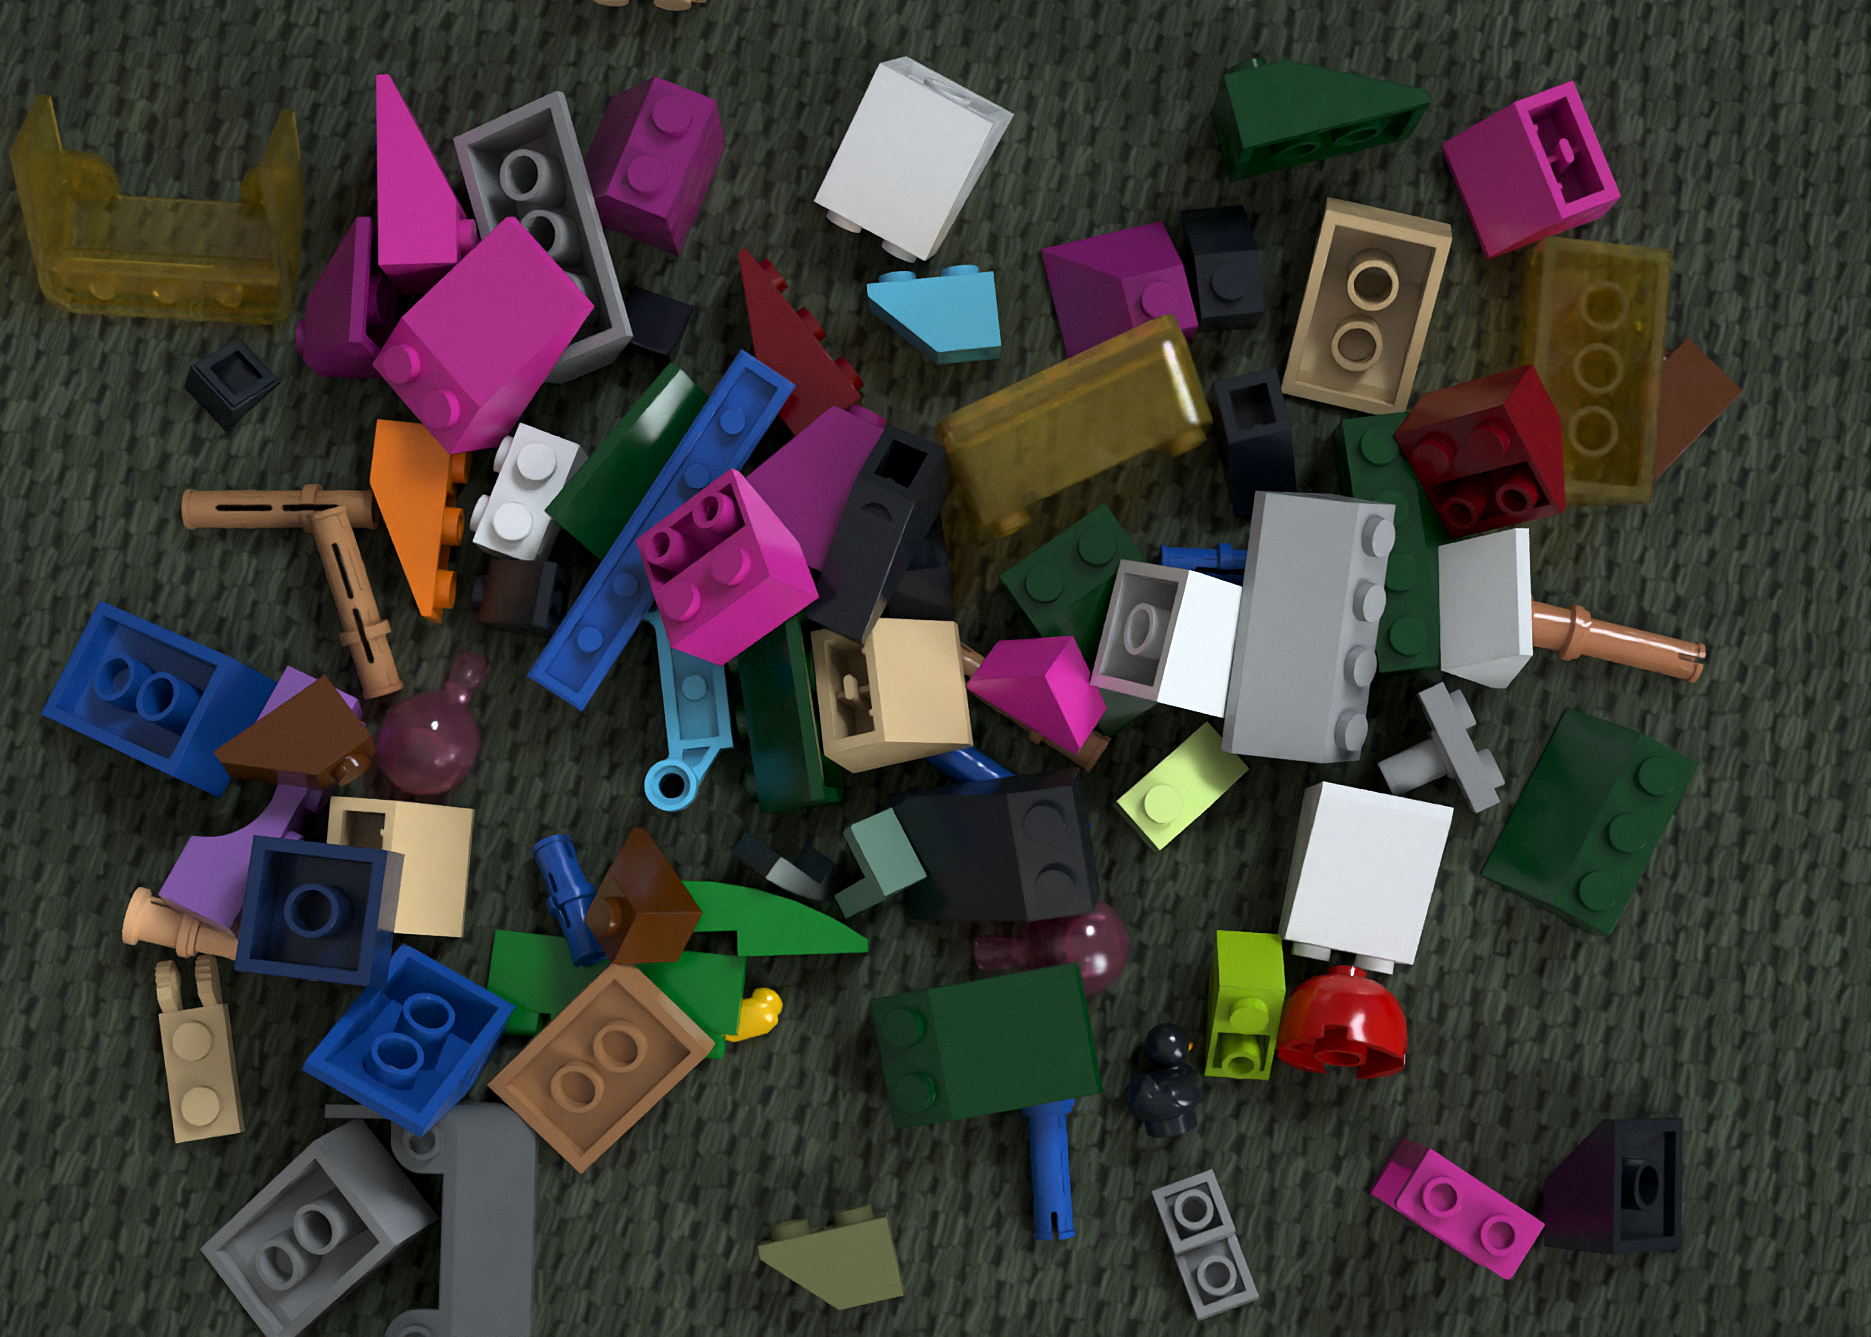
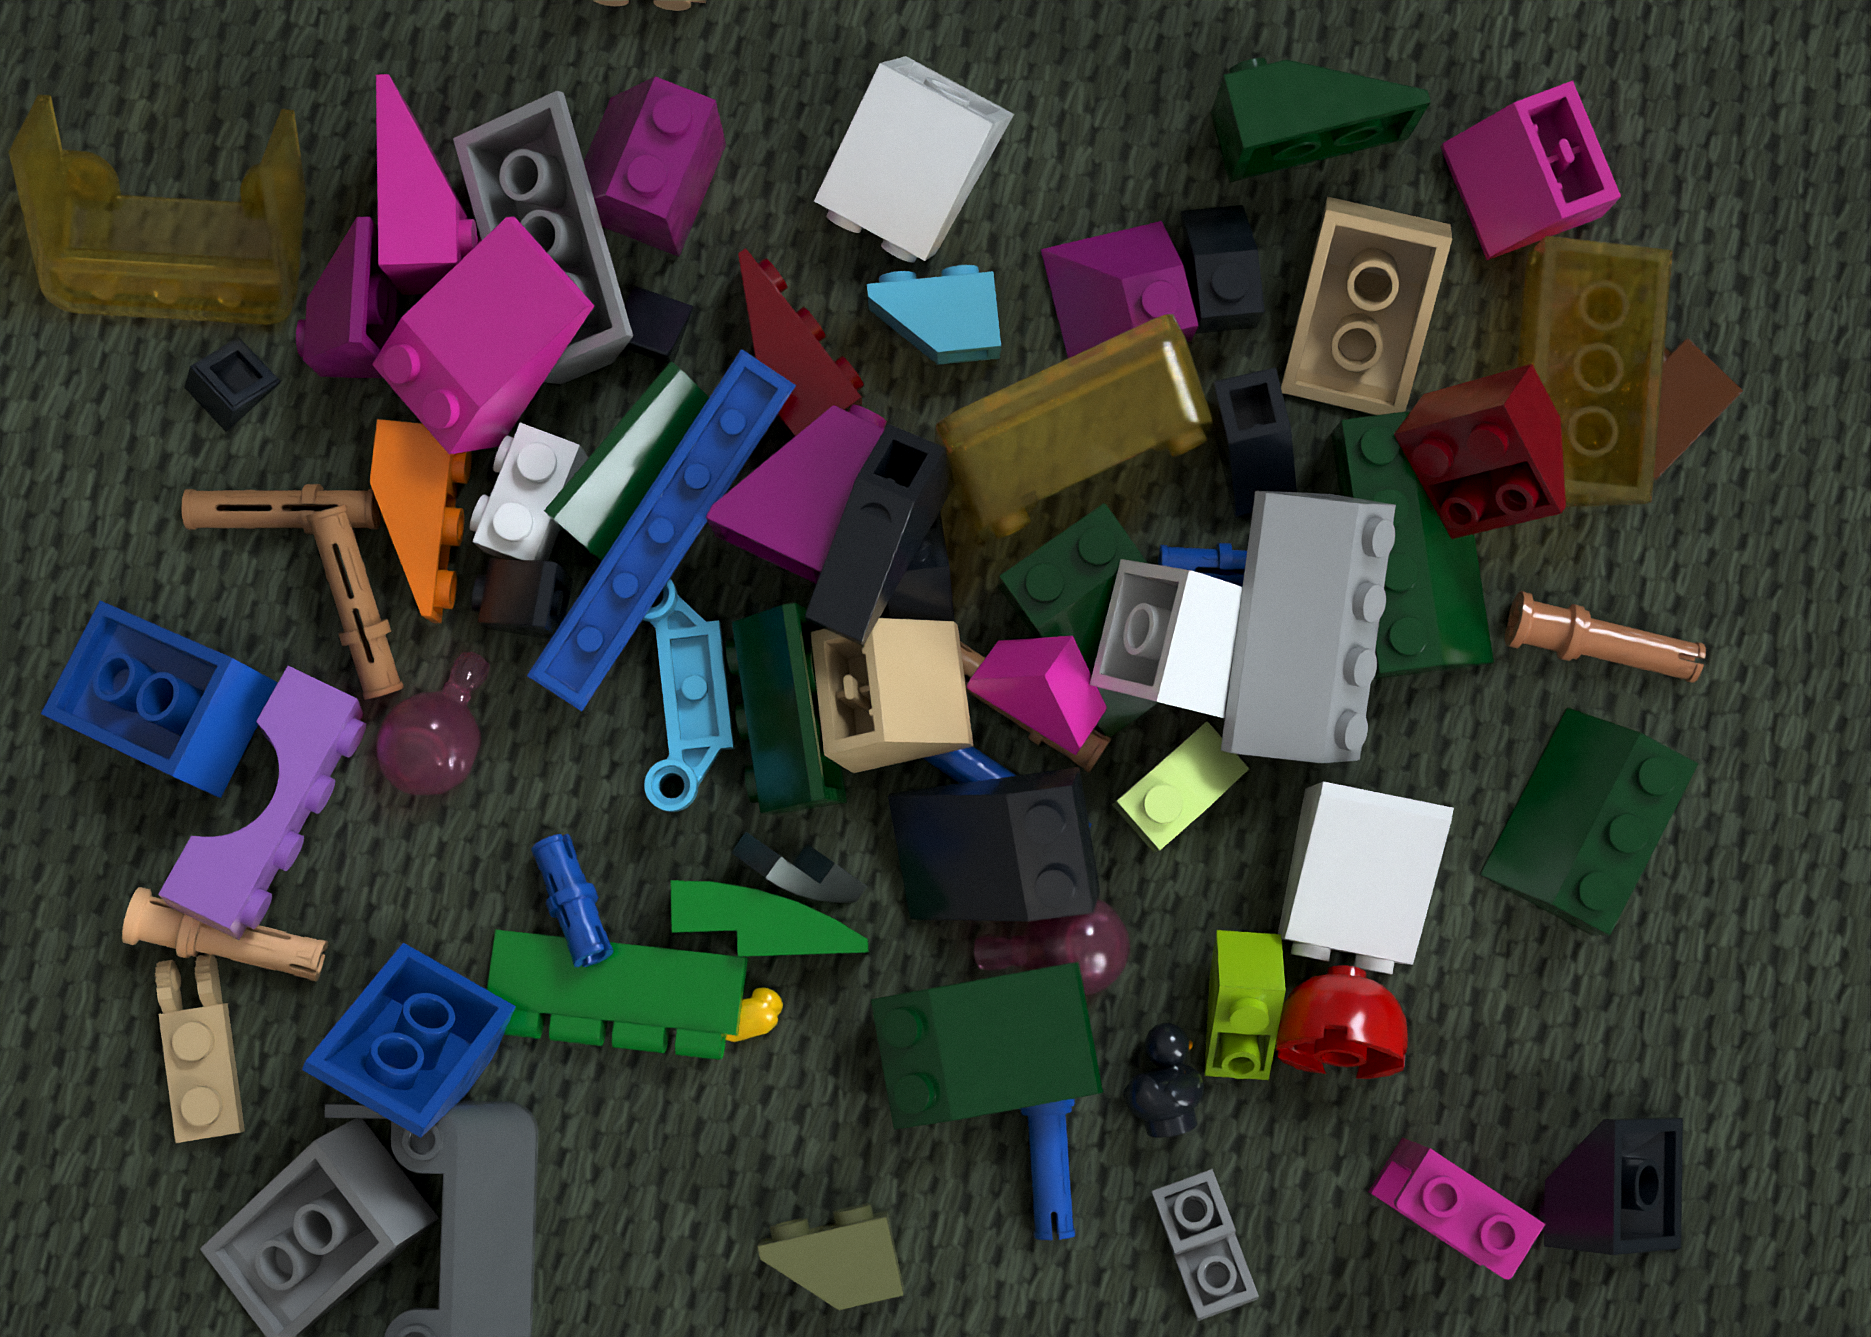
reddish brown slope [213,675,378,790] -> none
dark blue brick [234,835,405,987] -> none
tan slope [326,796,475,937] -> none
medium nougat plate [487,962,715,1174] -> none
reddish brown slope [584,827,703,964] -> none
dark pink slope [636,468,819,666] -> none
sand green panel [834,808,927,918] -> none
light grey plate [1377,682,1505,813] -> none
white slope [1438,528,1533,688] -> none

